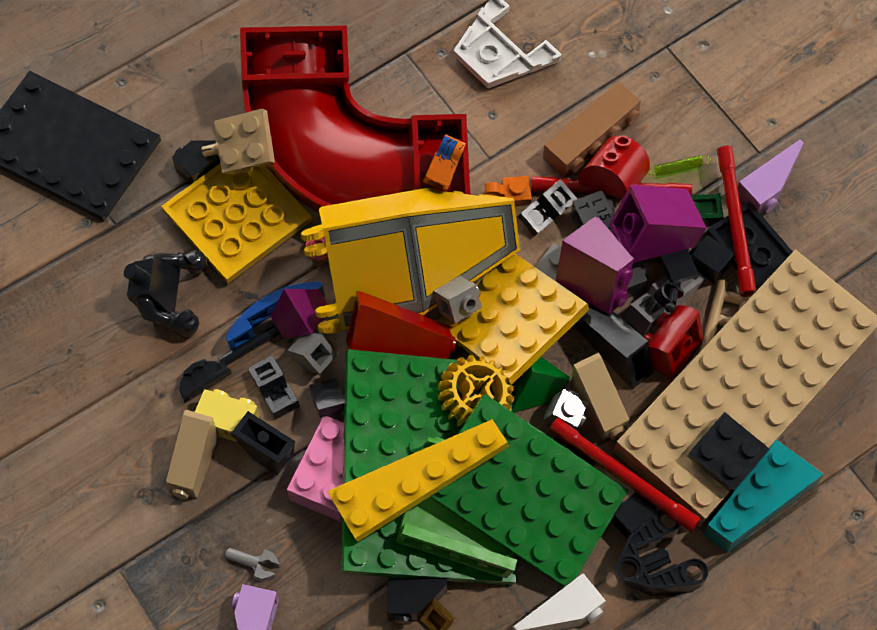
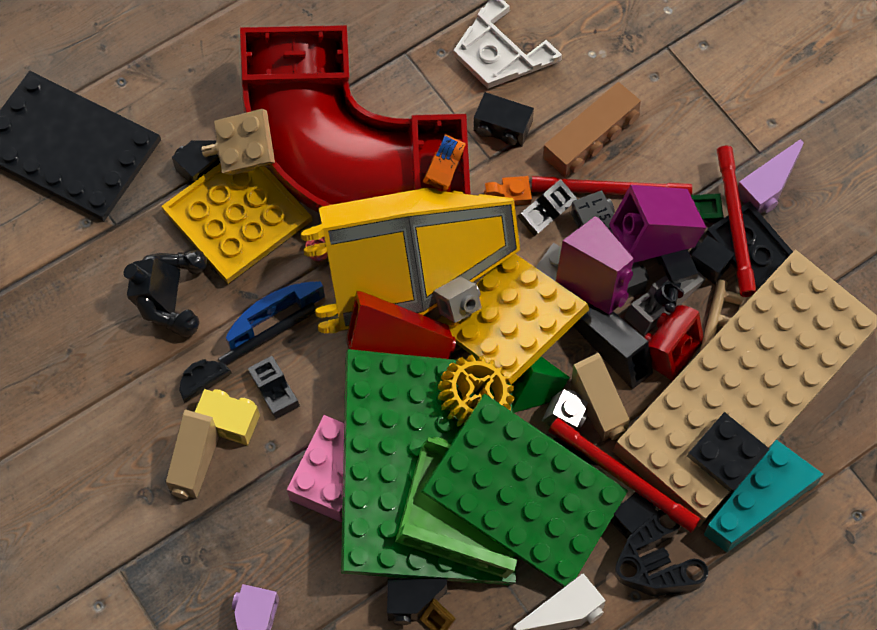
light grey bar [225,548,280,582] -> none
black slope [231,411,295,475] -> none
magenta slope [270,288,328,339] -> none
light grey brick [287,332,338,374] -> none
black slope [309,378,345,418] -> none
yellow wing [328,419,509,542] -> none
red brick [578,136,650,199] -> none
clear neon green piece [647,155,712,176] -> none
none -> black brick [473,92,534,147]

